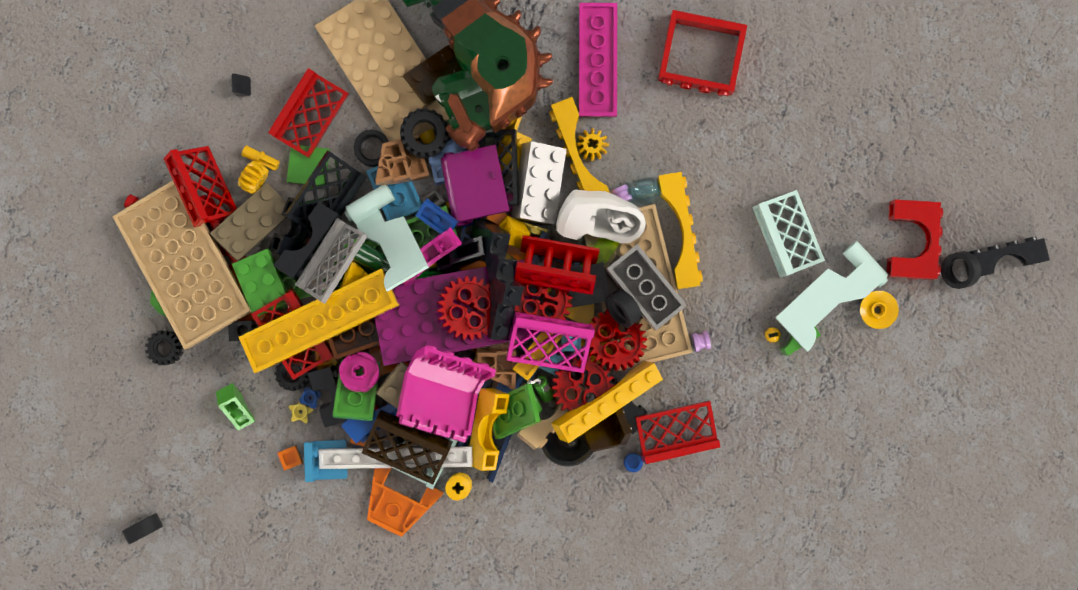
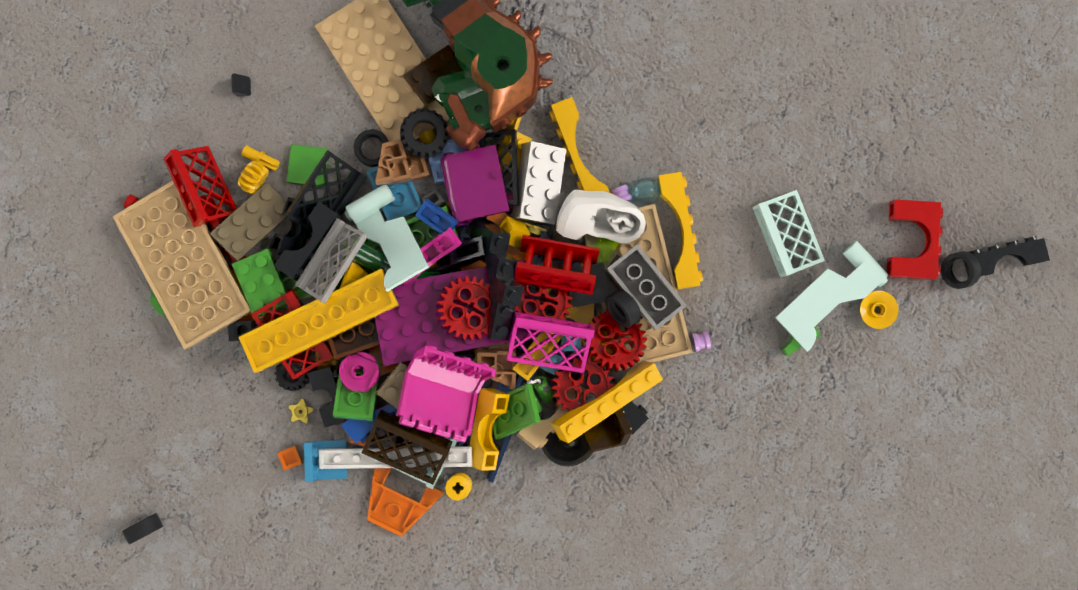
black tyre [145,331,184,365] -> none
bright green arch [216,383,255,430] -> none
red fence [268,68,349,158] -> none
blue plate [299,387,322,409] -> none
yellow gear [576,128,609,161] -> none
dark pink plate [579,3,617,117] -> none
blue tile [623,452,643,472] -> none
red fence [635,400,721,464] -> none
red window [657,10,748,97] -> none
yellow hinge [764,327,781,343] -> none

